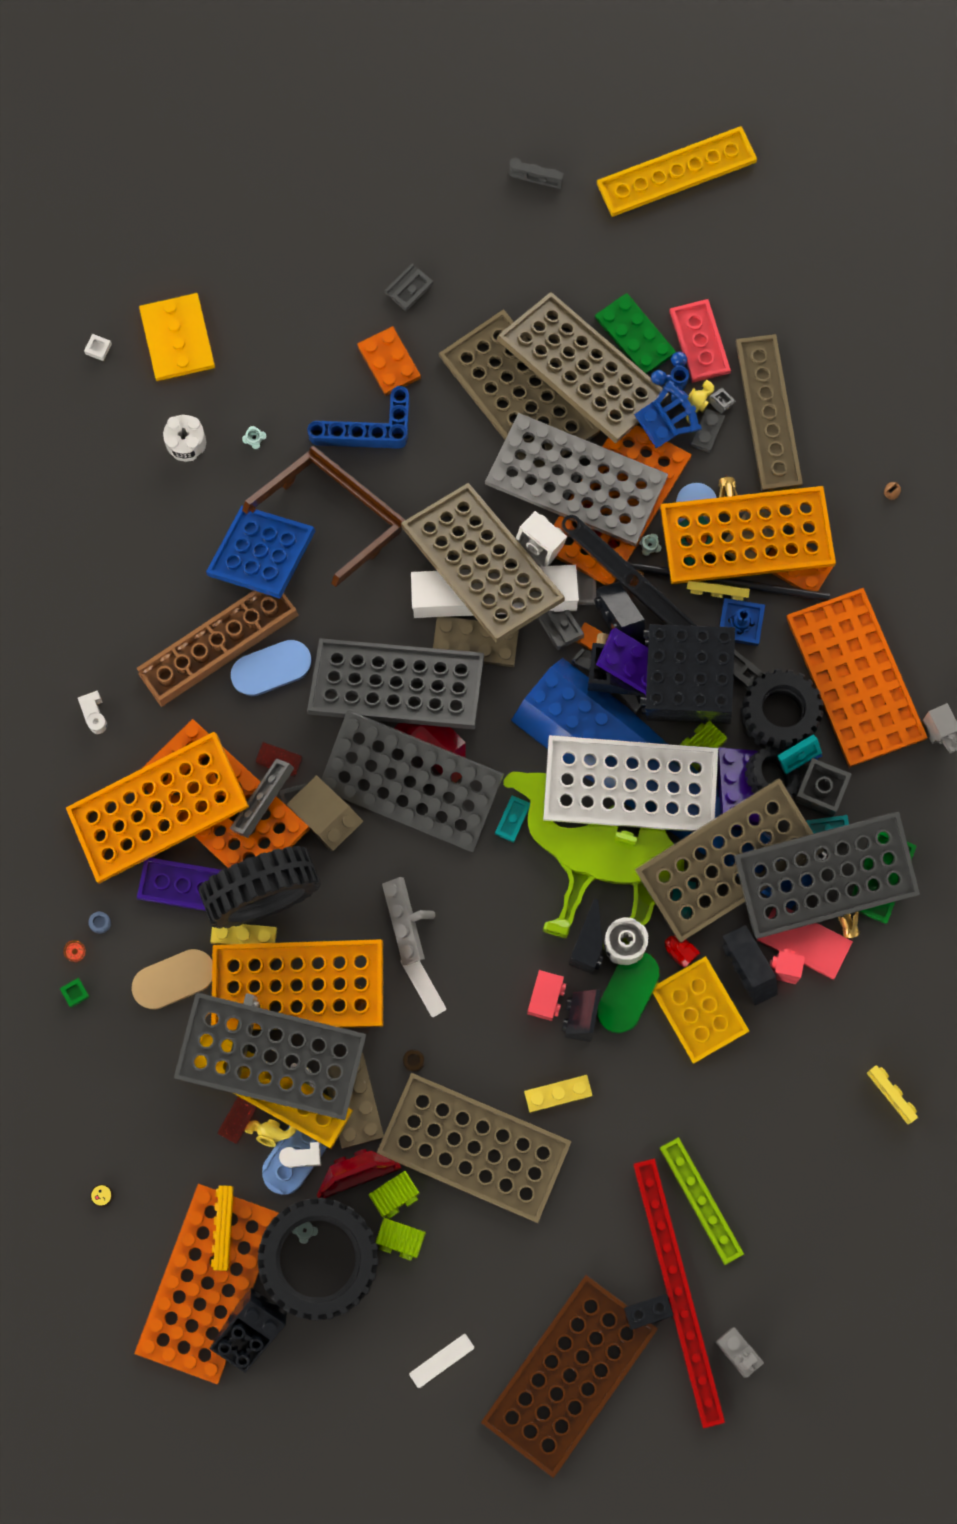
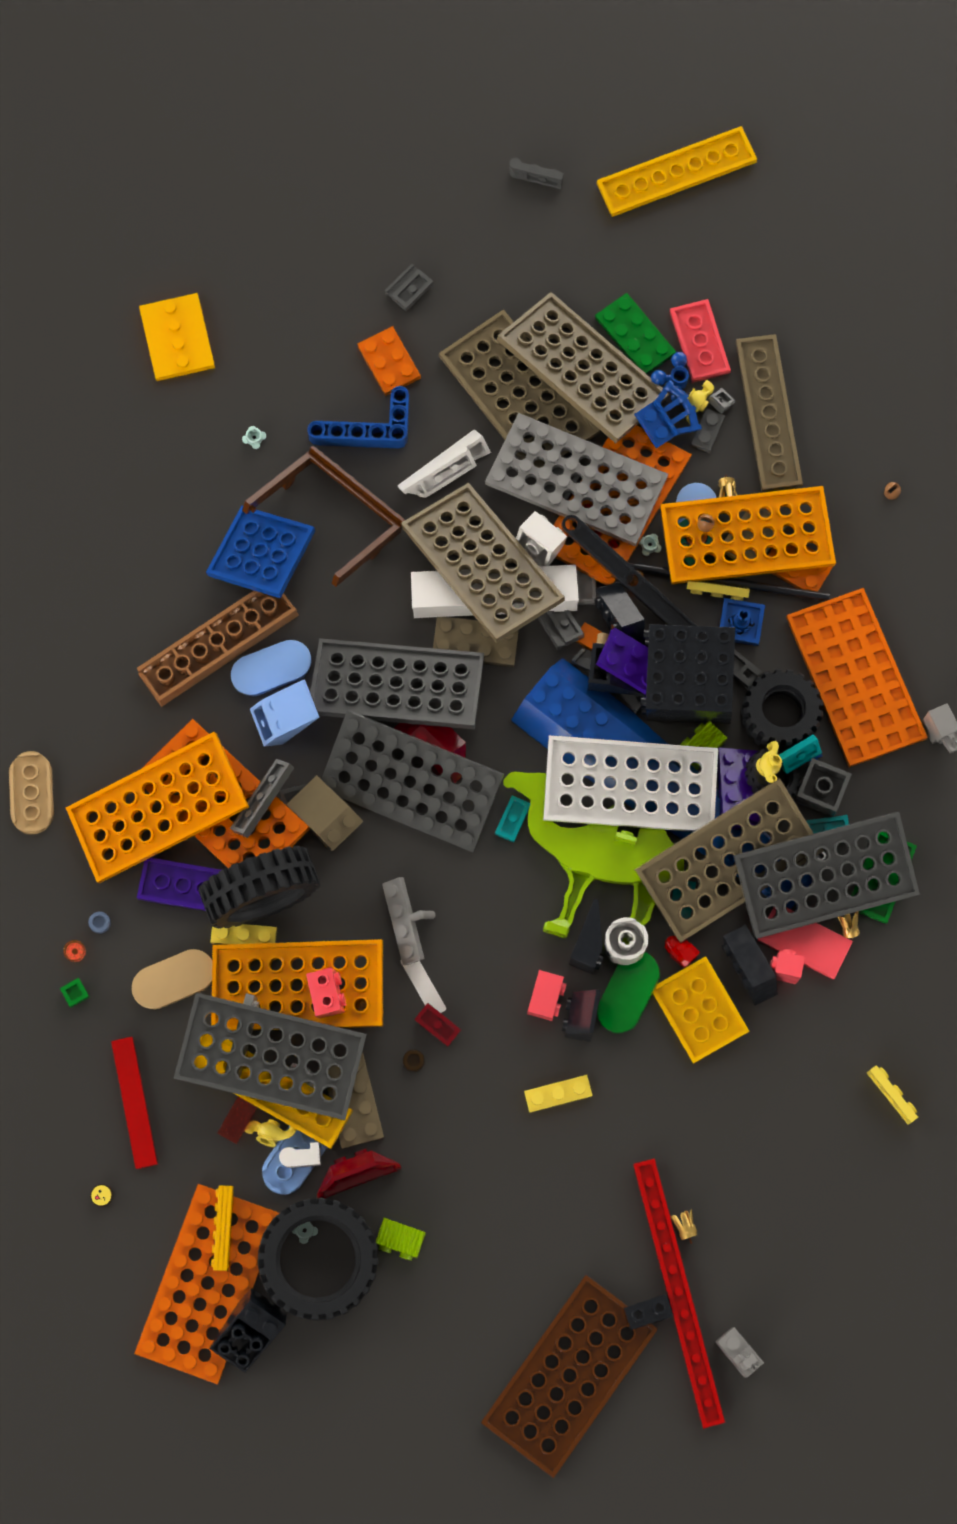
white leg [78,691,107,734] -> none
white plate [84,334,112,361] -> none
white brick [163,415,206,462] -> none
clear red plate [256,742,303,777] -> none
lime brick [368,1171,420,1219] -> none
dark tan piece [377,1073,572,1223] -> none
white sticker [409,1334,474,1388] -> none
lime tile [659,1137,744,1265] -> none
none -> tan tile [9,751,54,834]
none -> red tile [111,1037,158,1169]
none -> light blue slope [250,680,319,747]
none -> coral brick [306,967,347,1019]
none -> white wedge [398,430,491,498]
none -> dark red plate [414,1003,461,1047]
none -> pearl gold piece [670,1209,698,1244]
none -> medium nougat hinge [697,514,714,532]
none -> light yellow piece [756,741,782,783]

